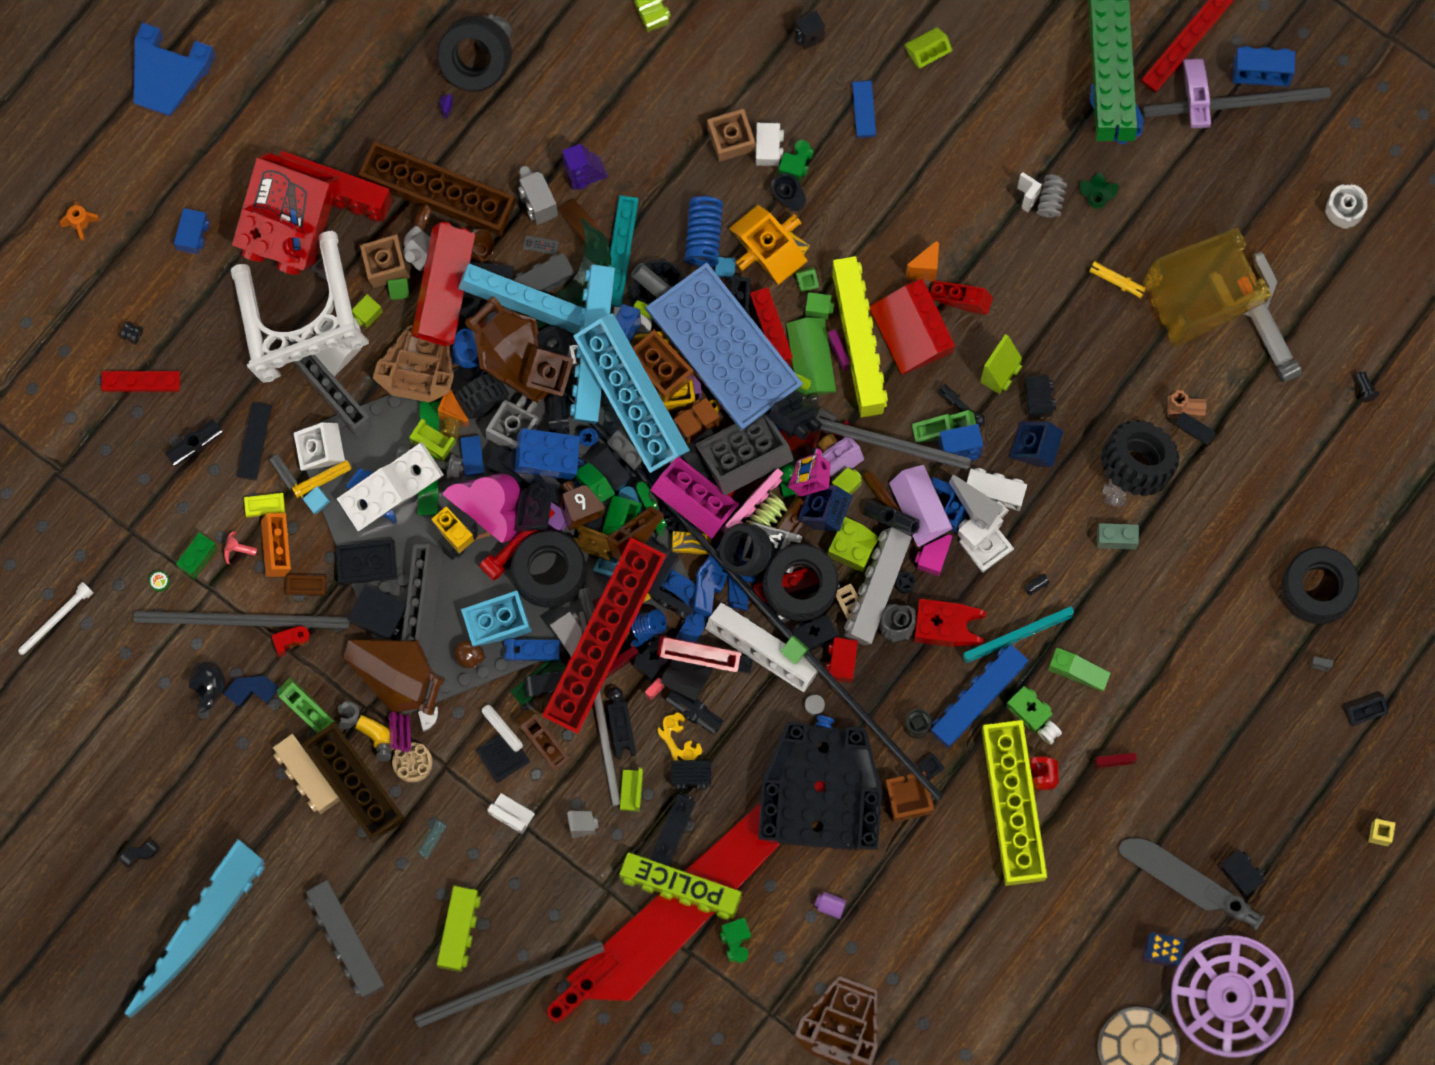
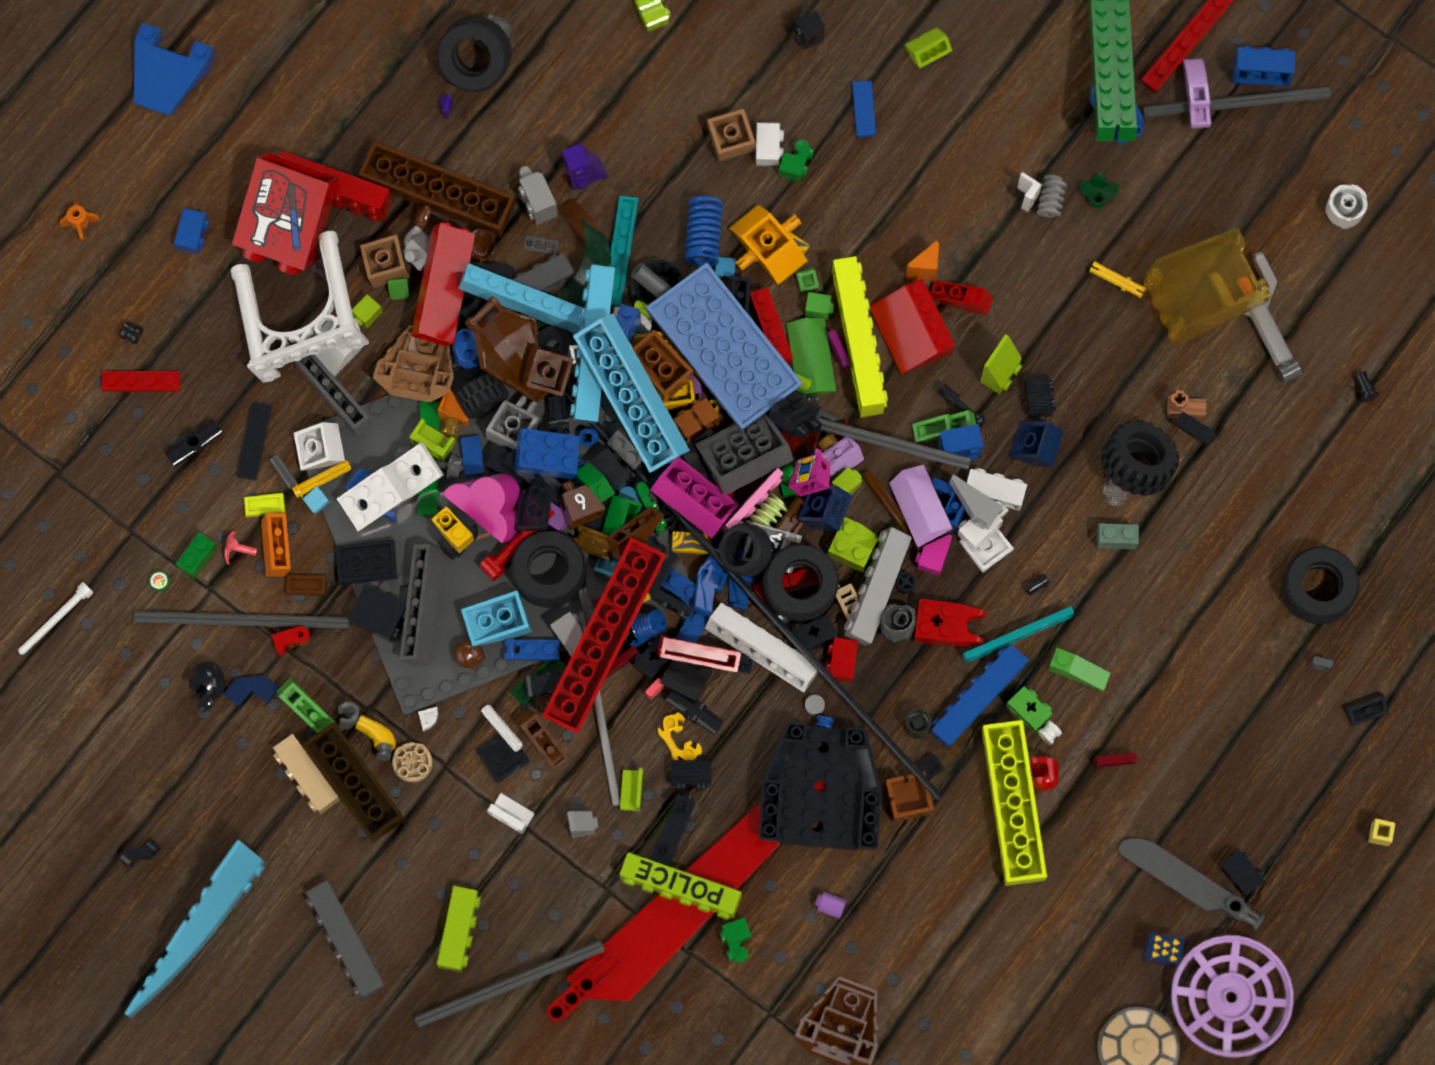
red brick [232,205,308,263] -> none
reddish brown windscreen [343,639,445,715] -> none
magenta tile [389,711,411,753] -> none
clear light blue axle [419,820,446,858] -> none
black plate [607,687,637,760] -> none
black piece [771,173,806,211] -> none
bright green tile [780,636,808,664] -> none
black piece [864,500,920,536] -> none

